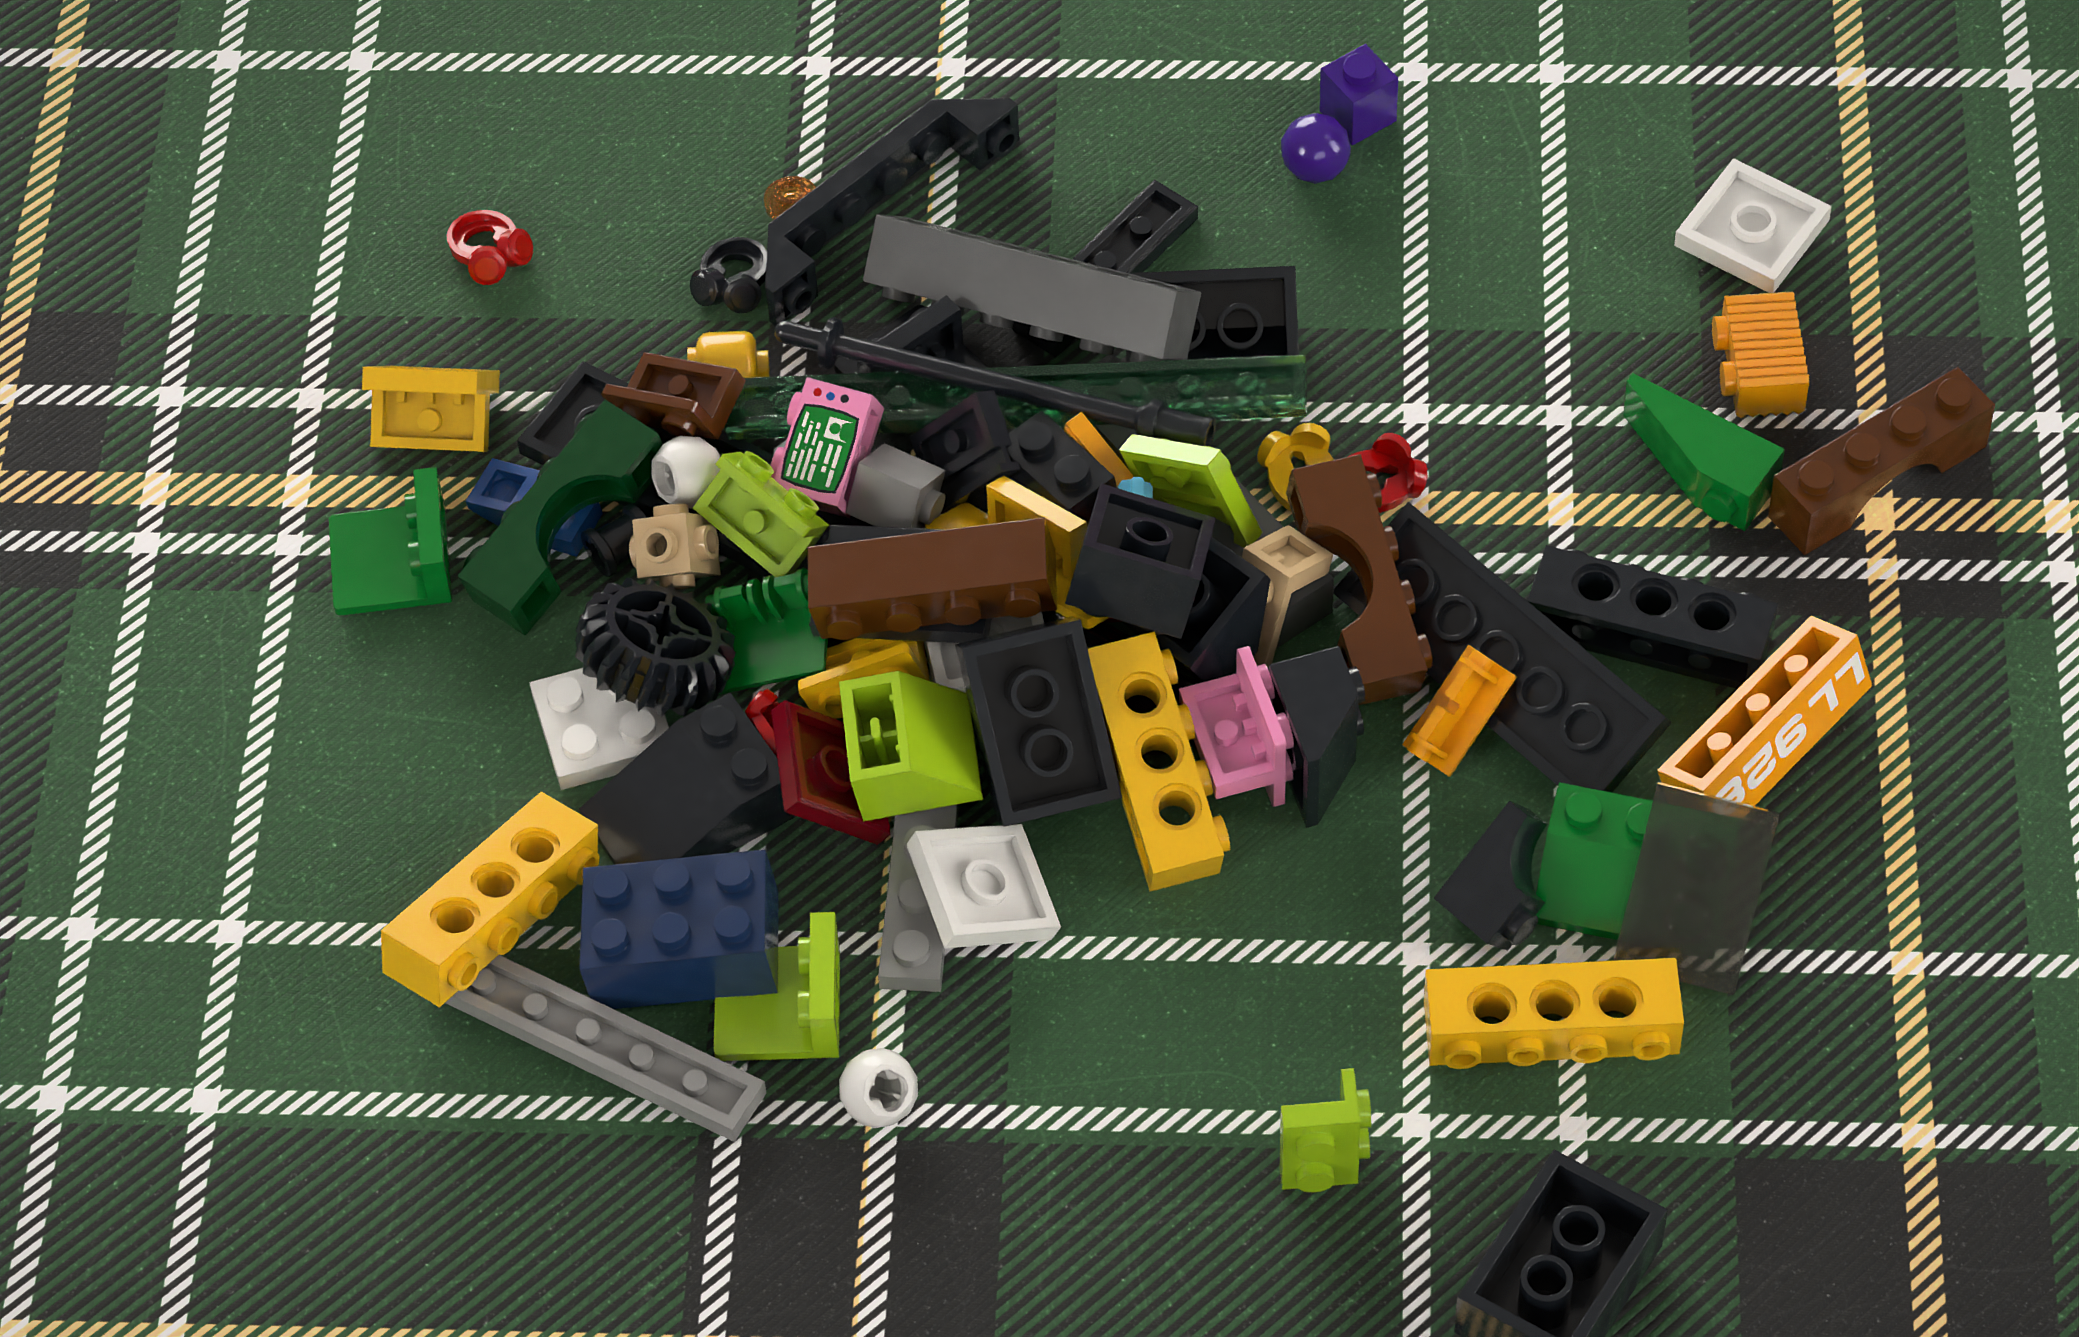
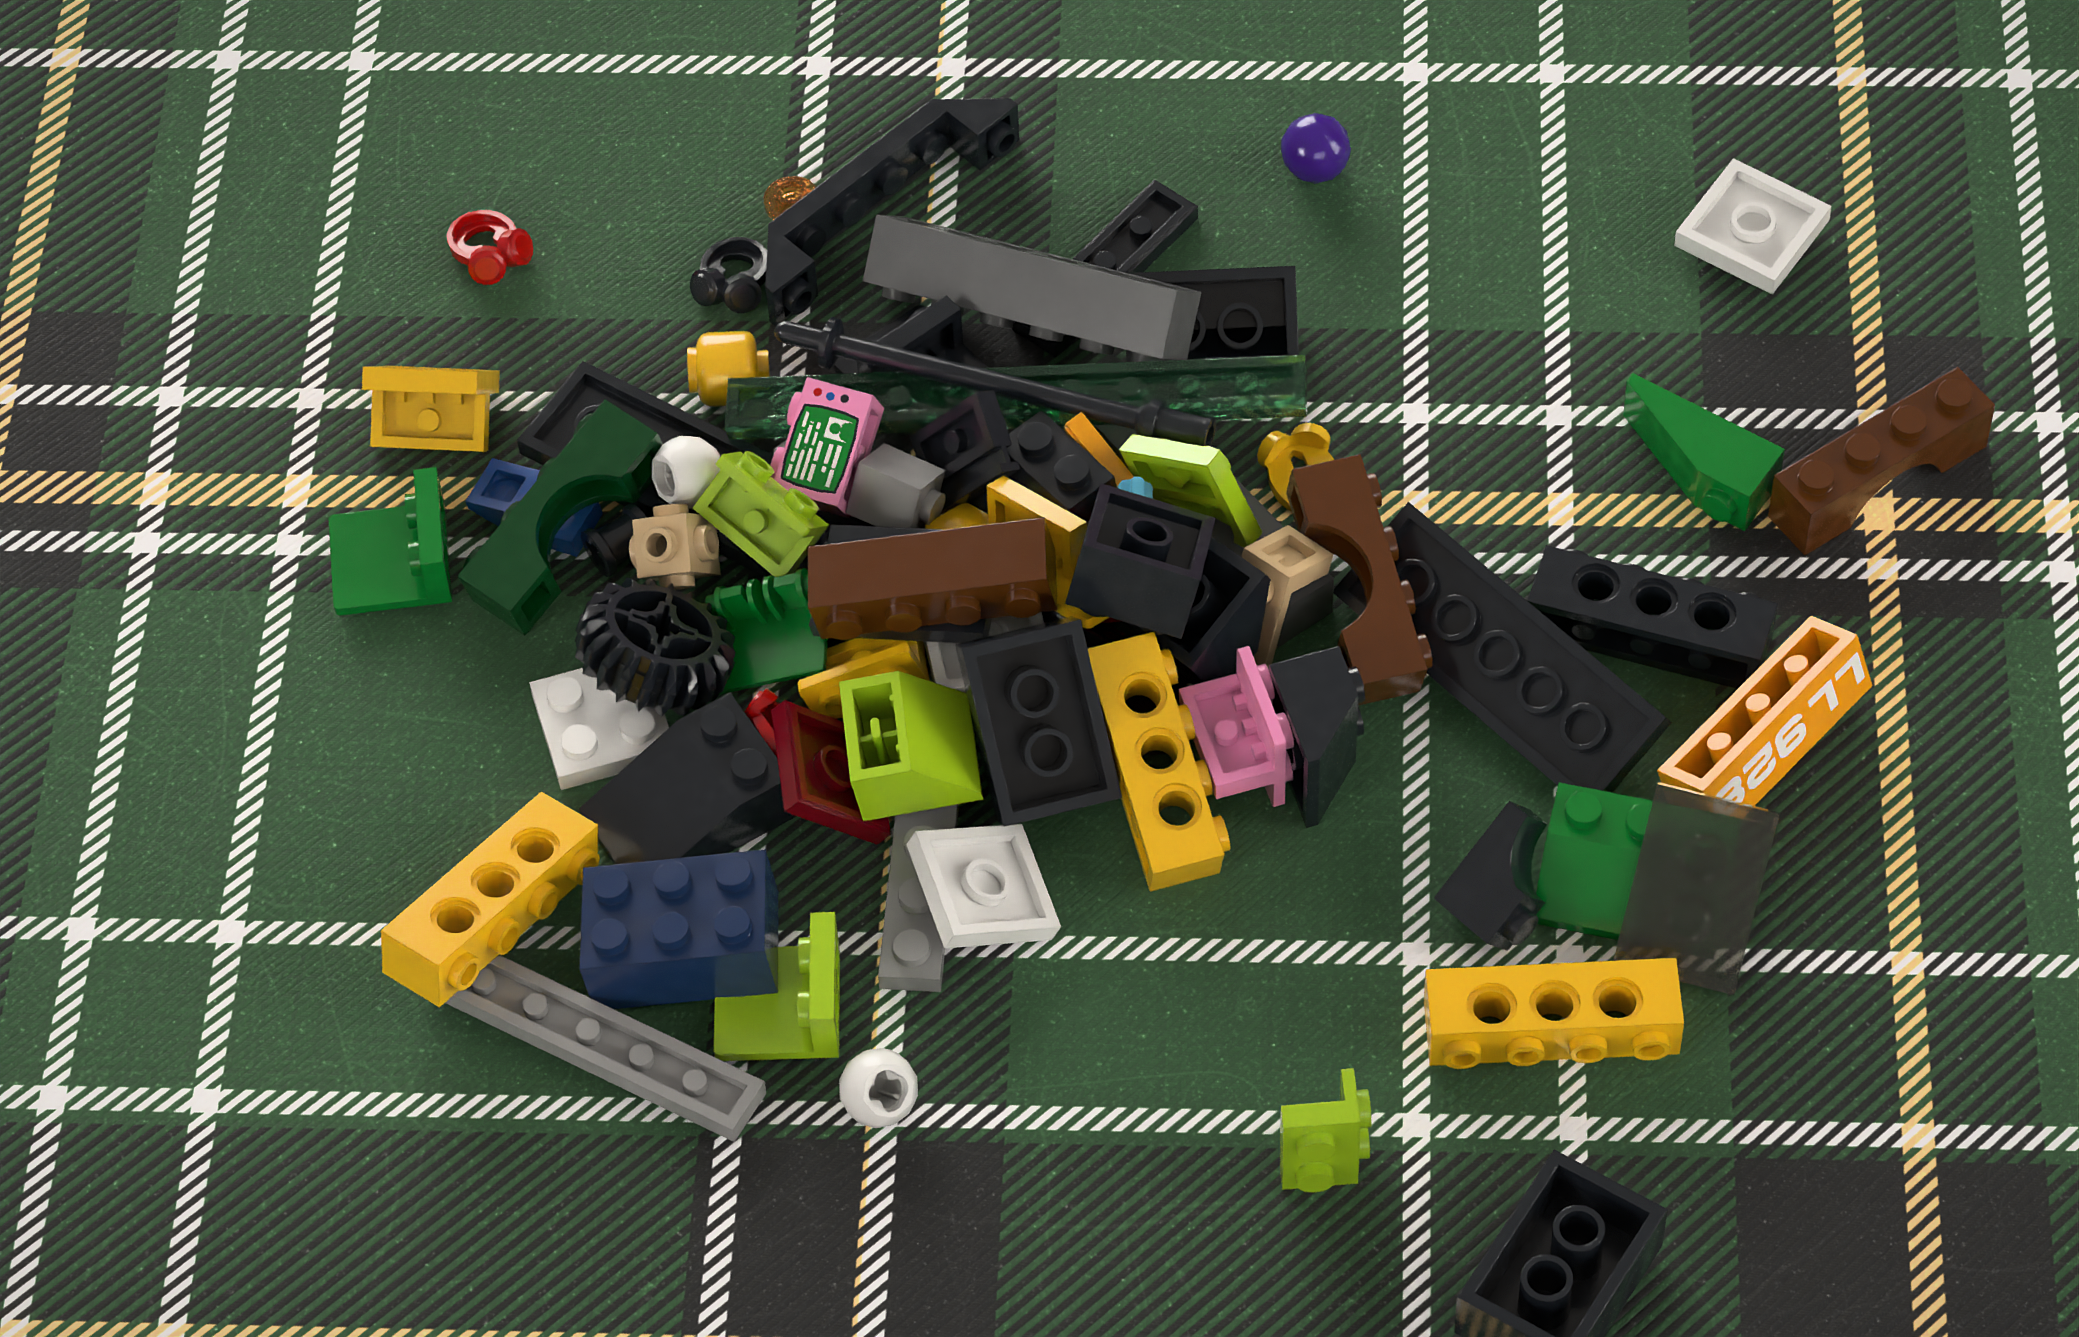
reddish brown bracket [601,352,746,440] -> none
dark purple brick [1320,43,1398,146] -> none
red piece [1347,433,1428,513] -> none
light orange hinge [1402,645,1517,777] -> none
light orange brick [1712,292,1809,418] -> none

